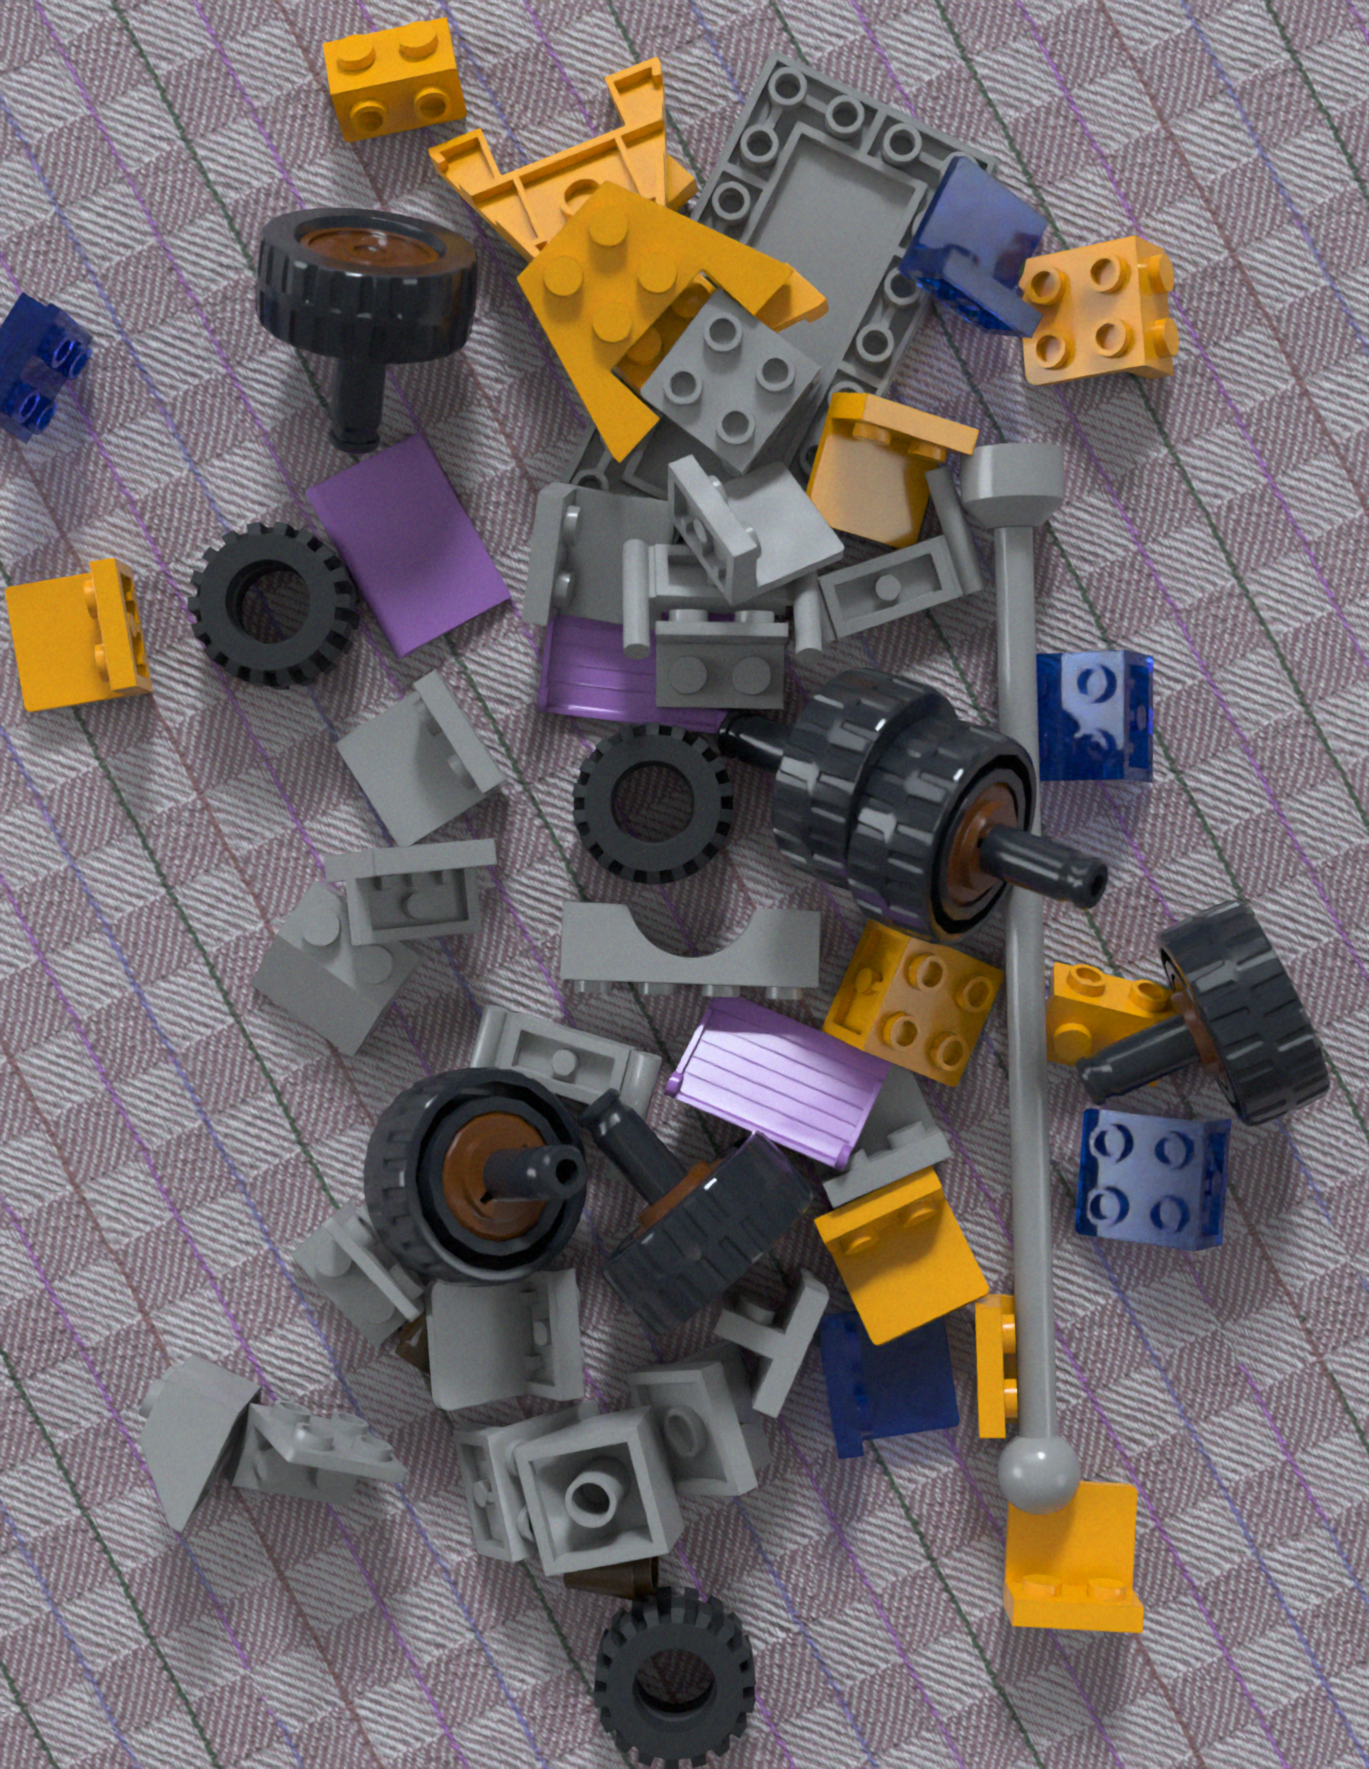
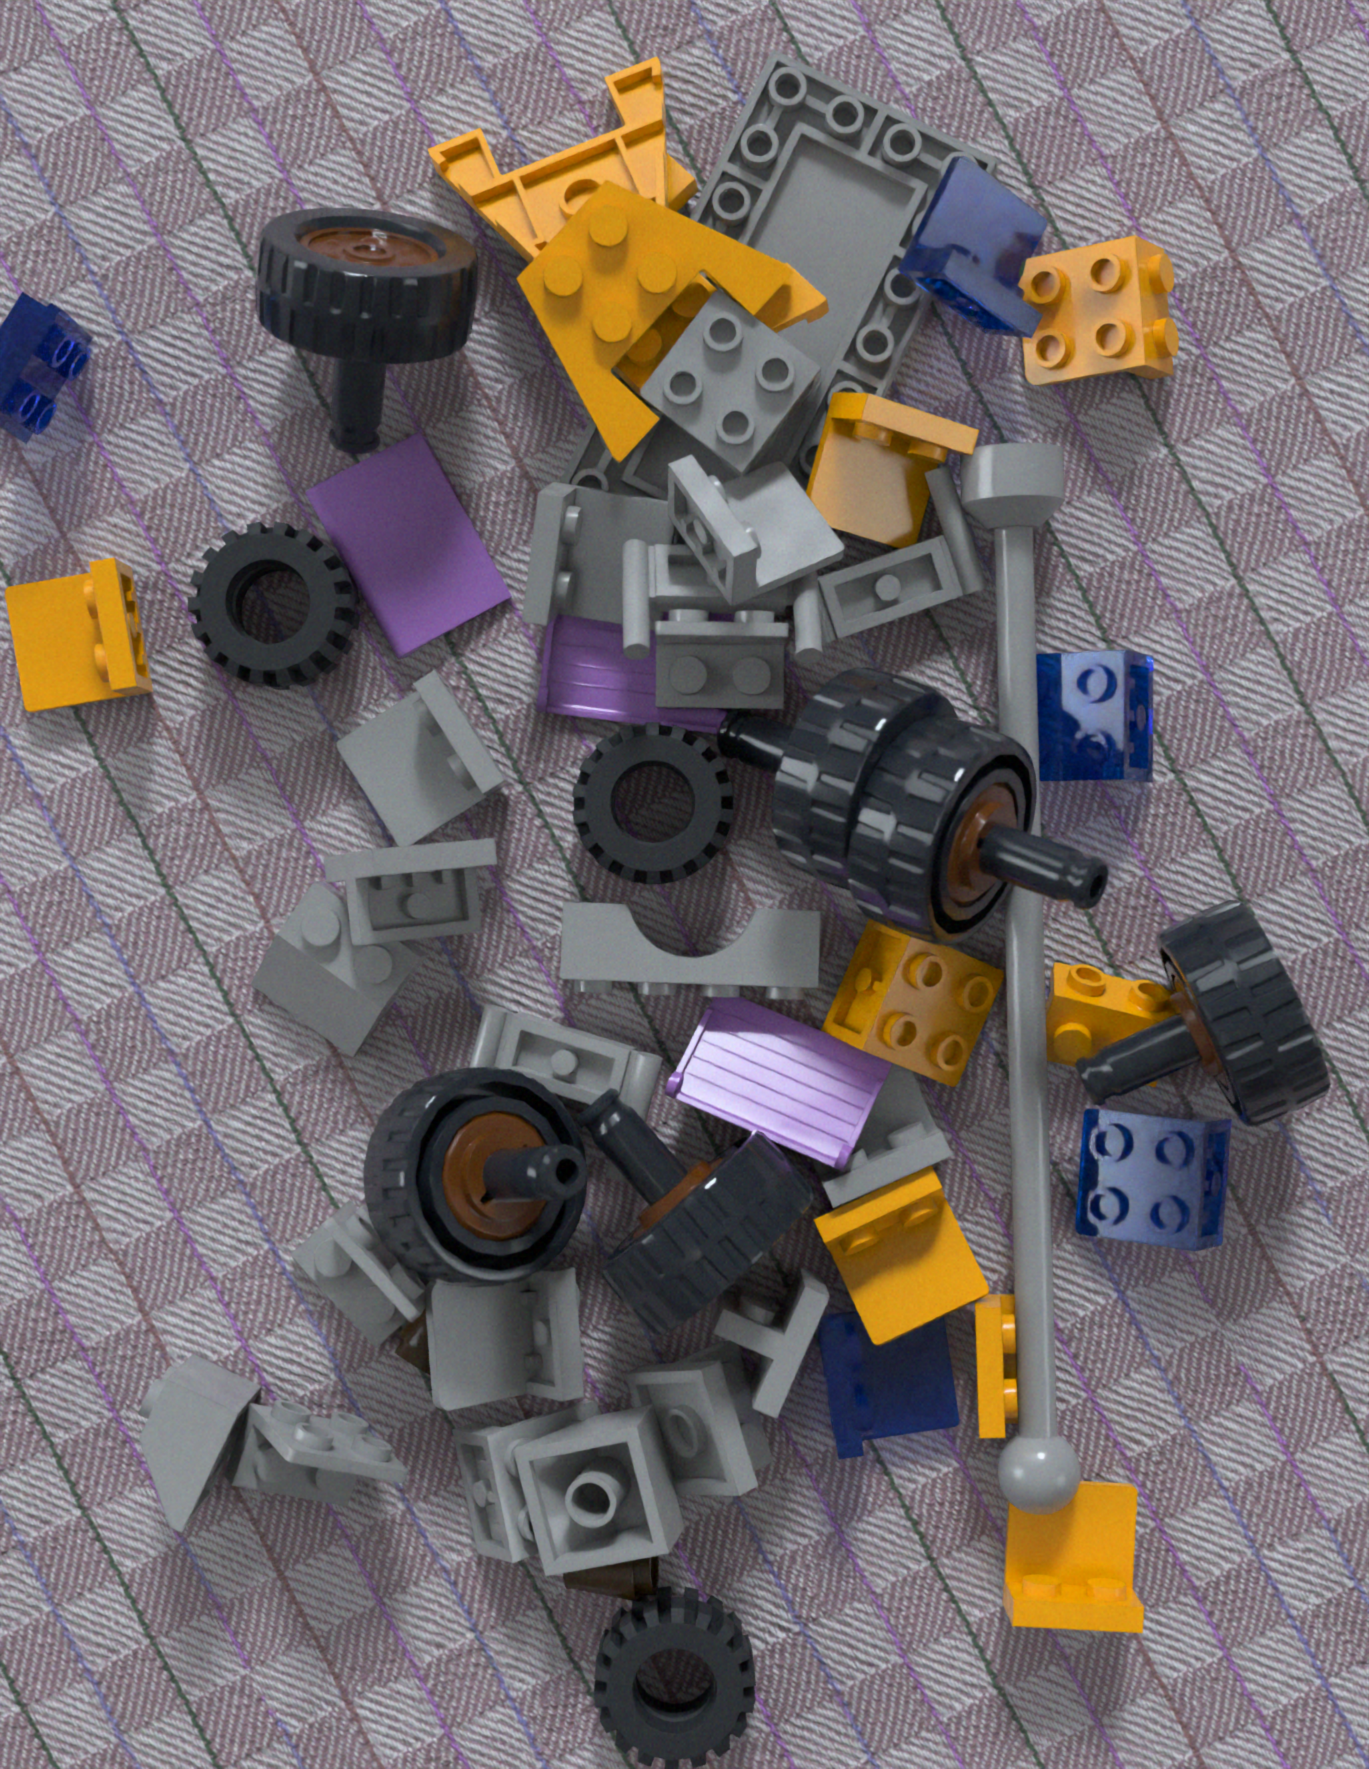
light orange bracket [323,17,467,143] -> none

